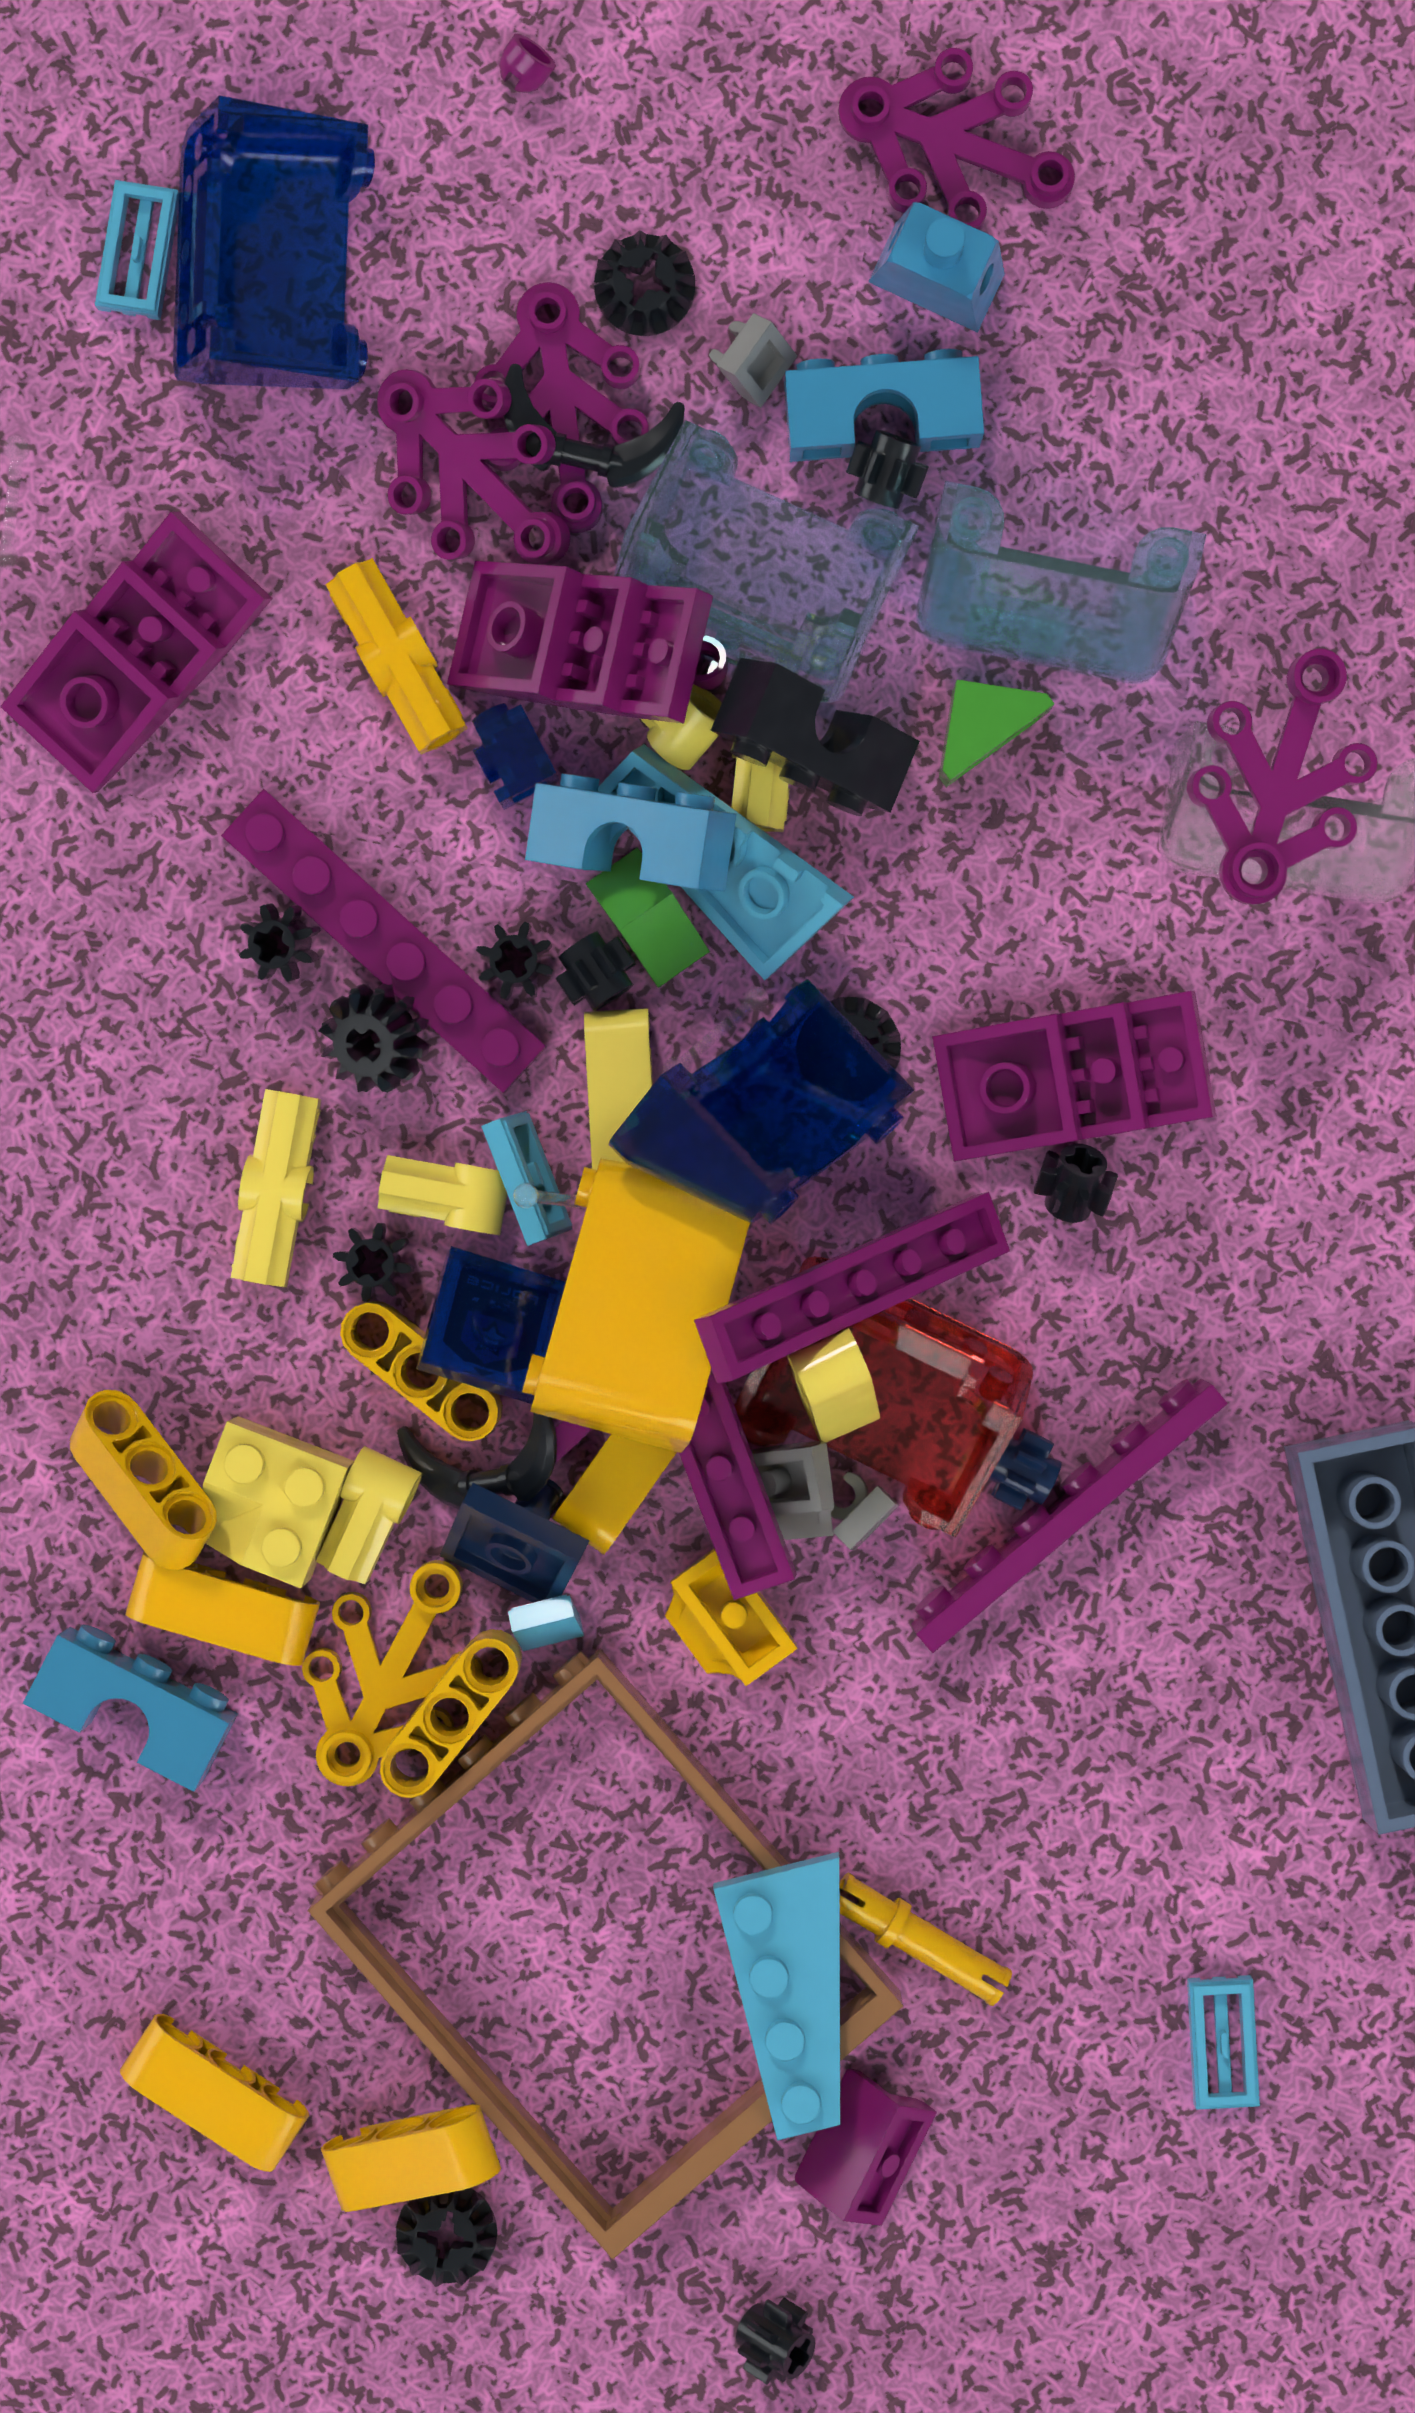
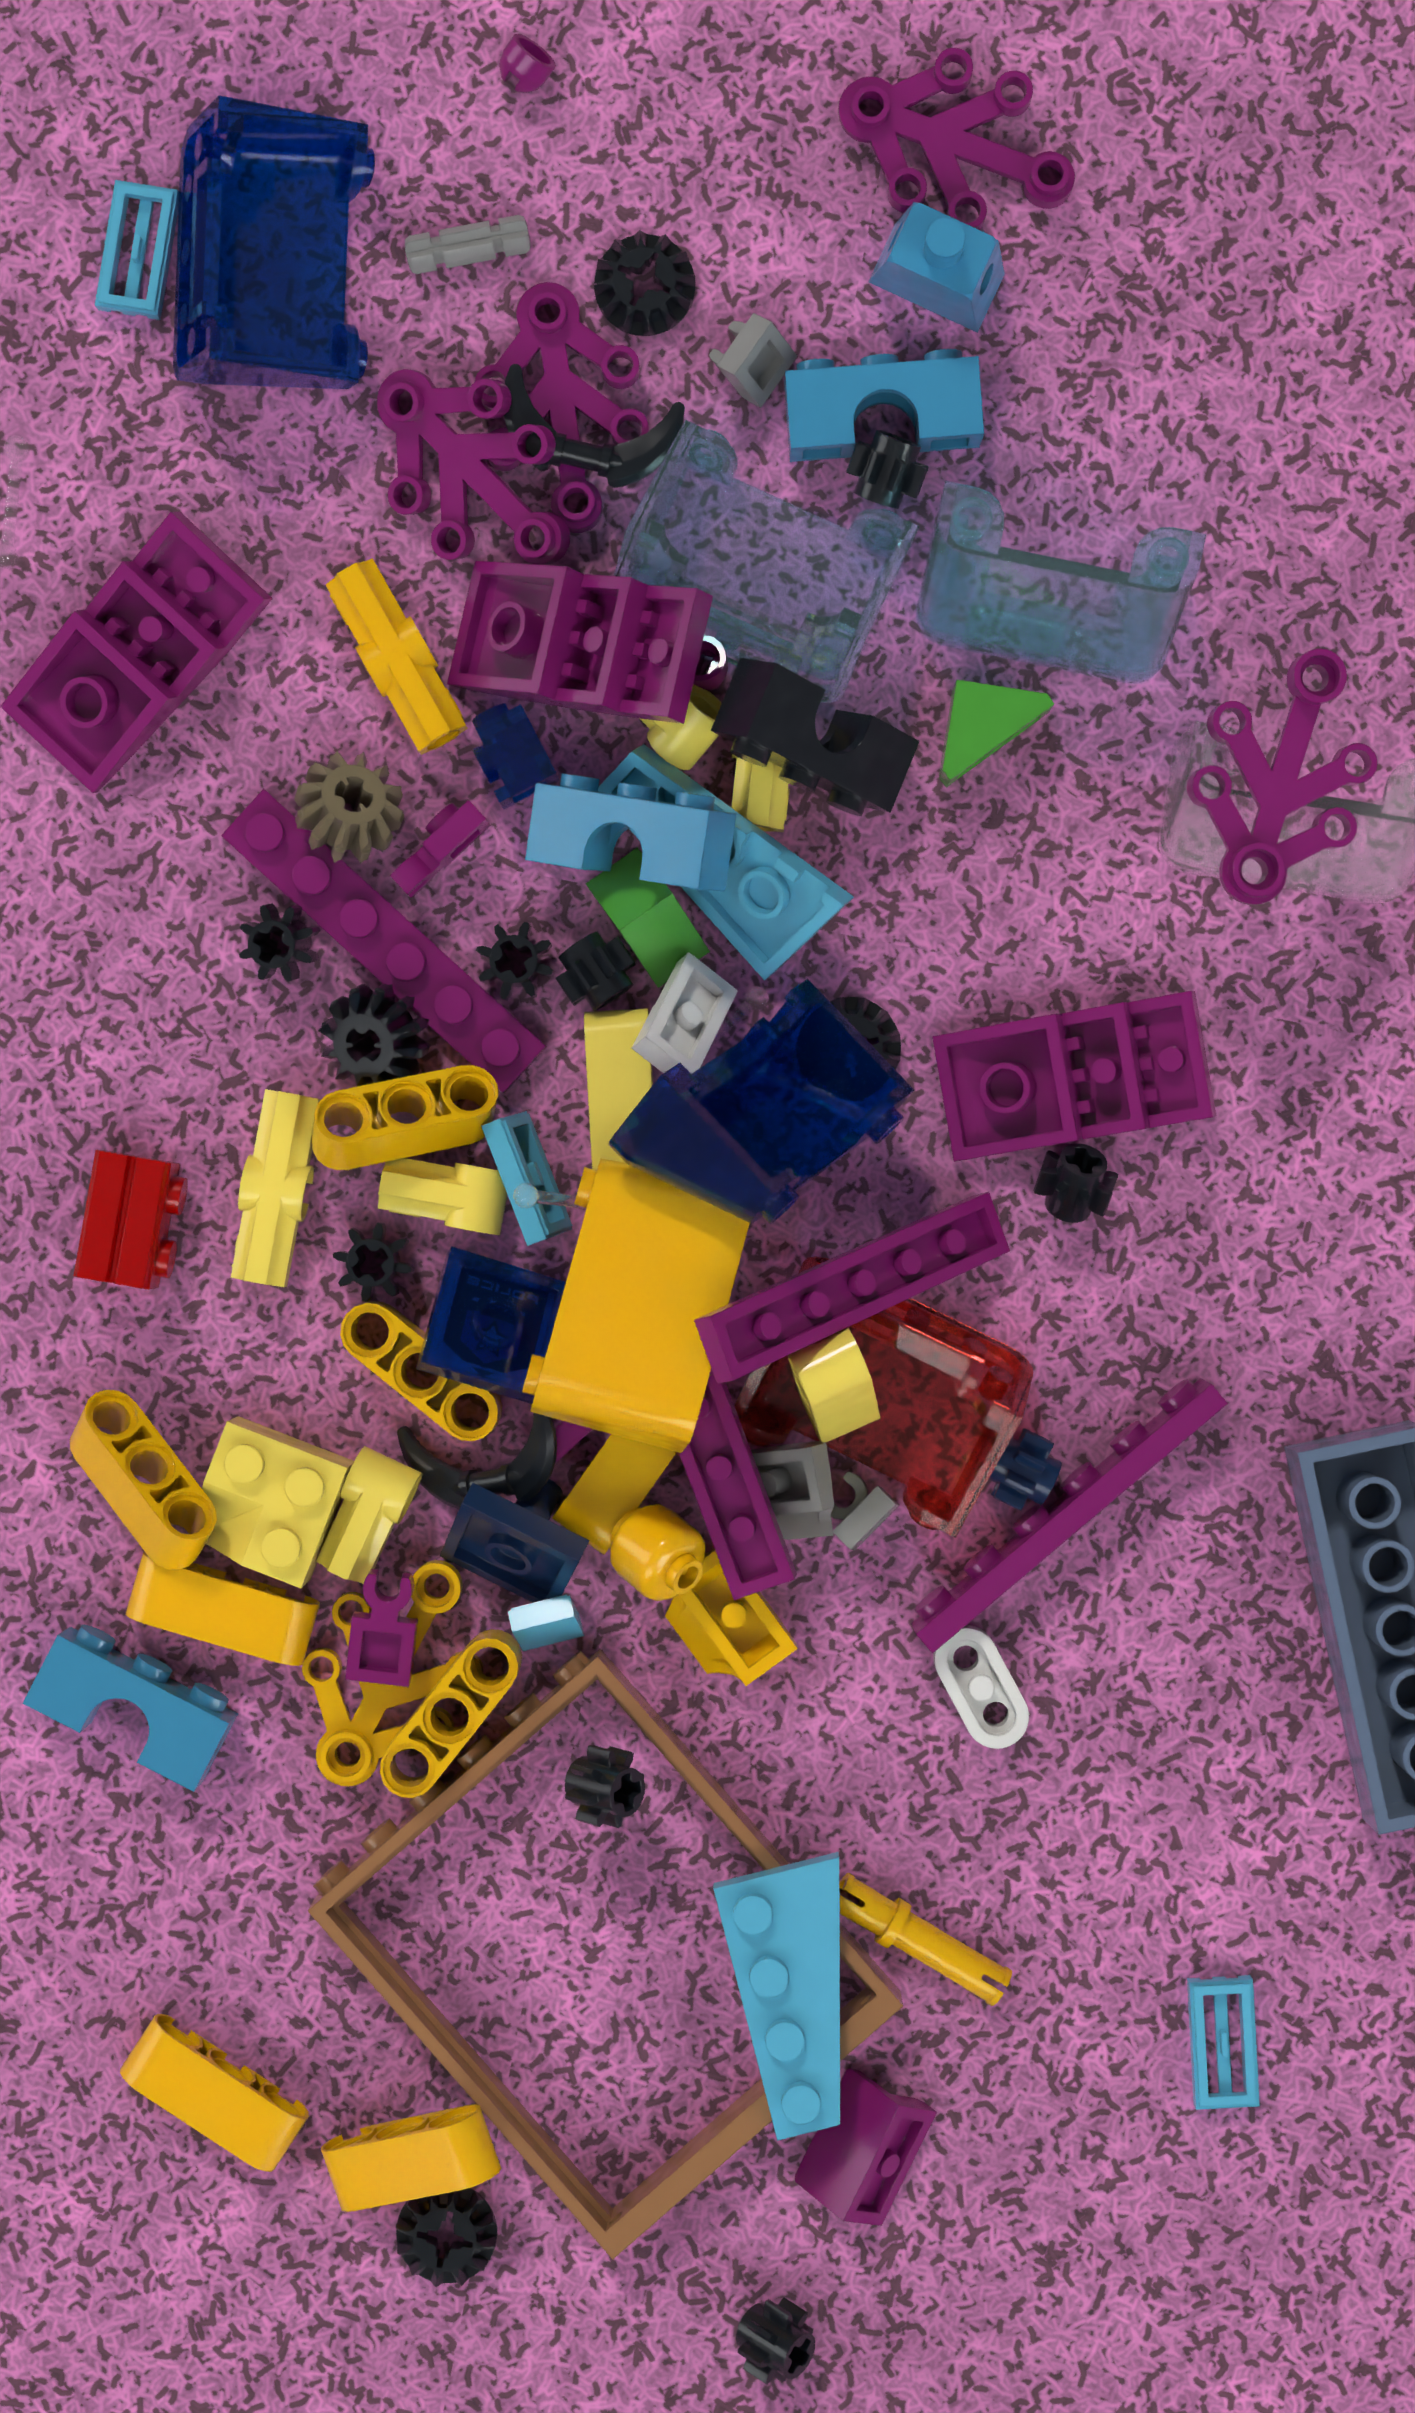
none -> red brick [73,1150,188,1290]
none -> dark tan gear [294,751,404,863]
none -> yellow beam [312,1065,498,1170]
none -> magenta plate [345,1569,418,1687]
none -> magenta plate [390,800,491,898]
none -> light grey axle [405,215,531,274]
none -> black gear [565,1745,645,1828]
none -> yellow head [610,1504,705,1601]
none -> white plate [631,952,738,1087]
none -> white plate [933,1625,1029,1749]

